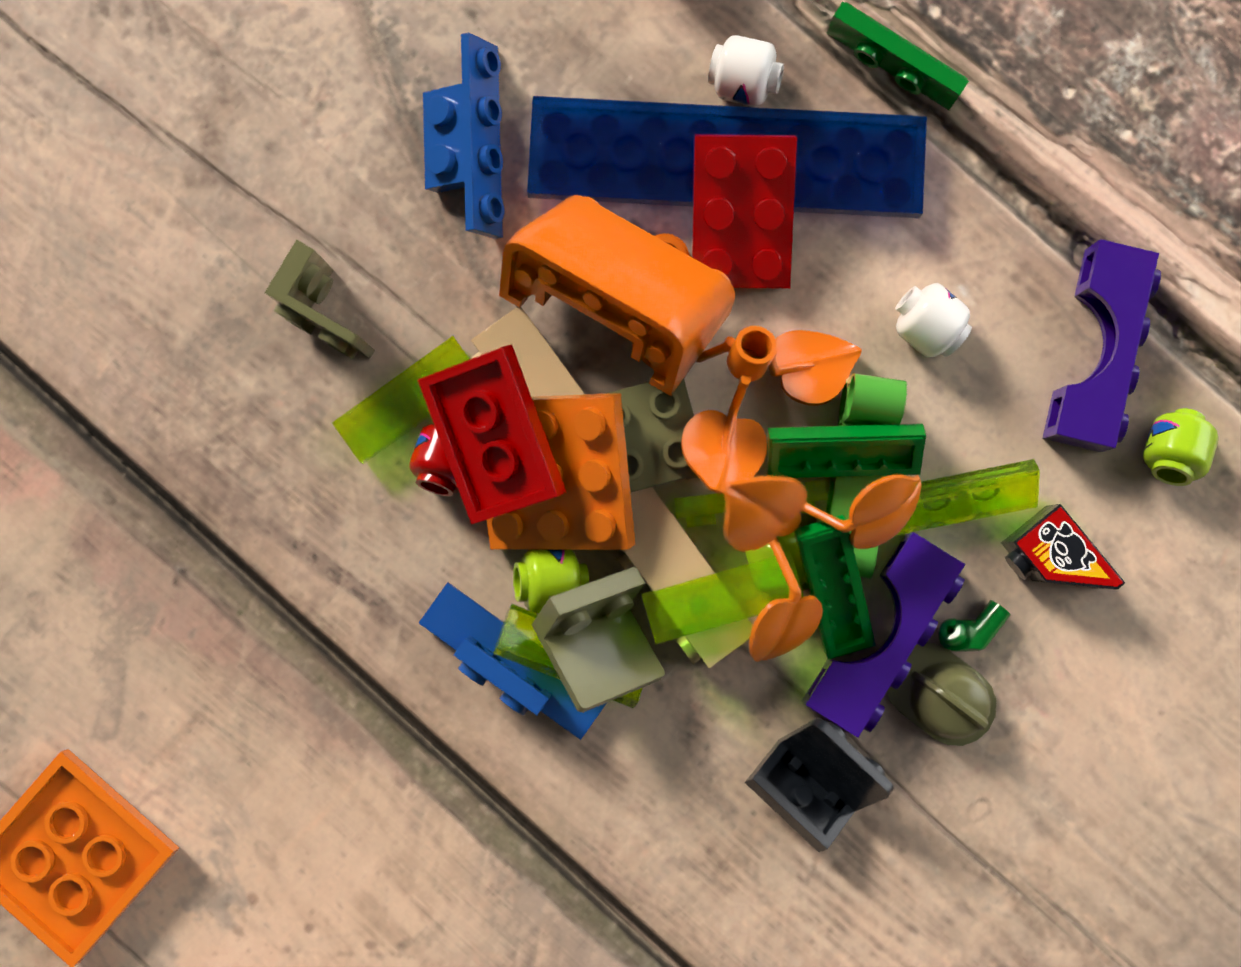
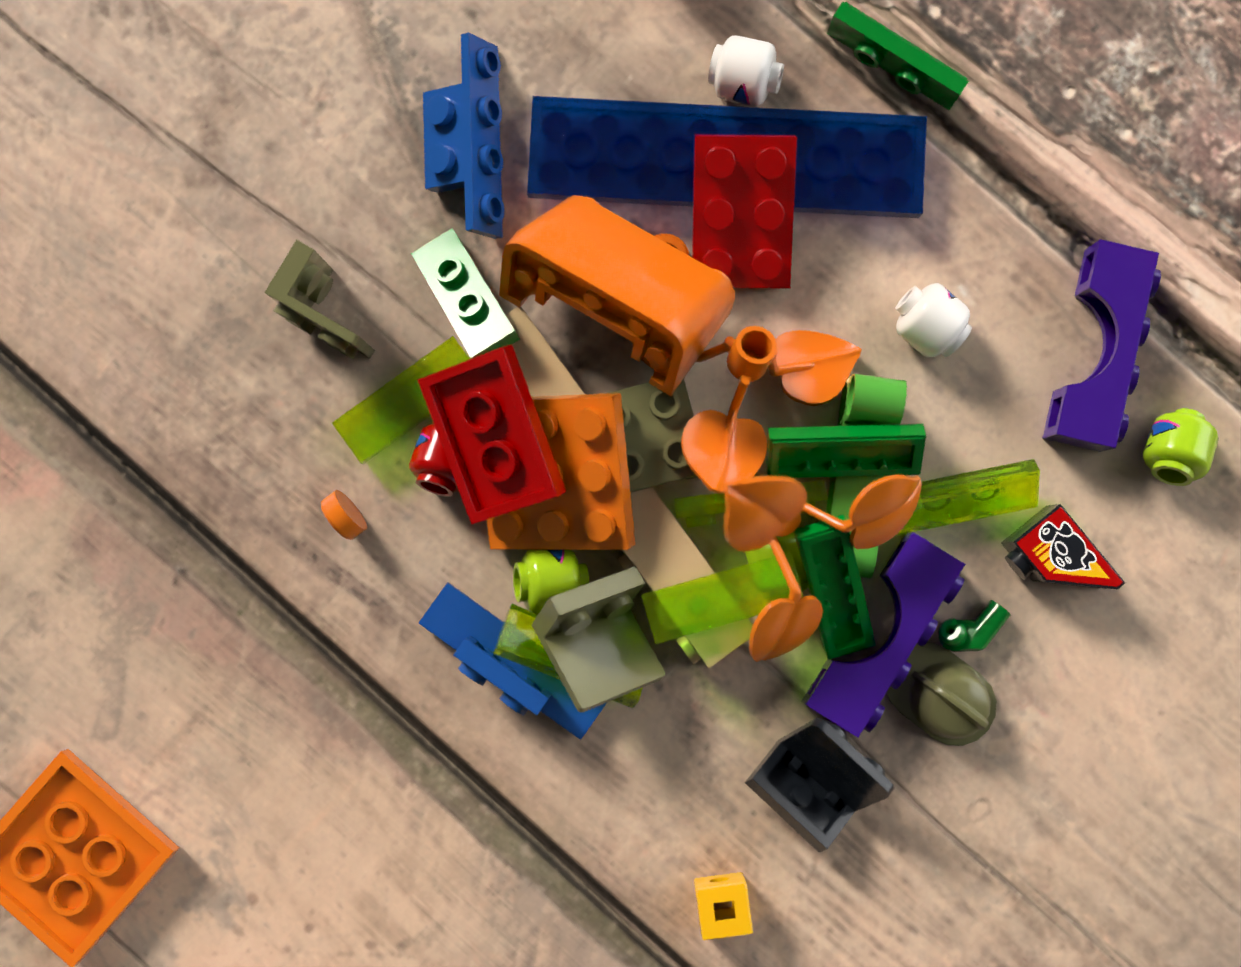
none -> orange tile [321,490,367,540]
none -> plate [411,228,520,359]
none -> yellow piece [694,872,753,940]

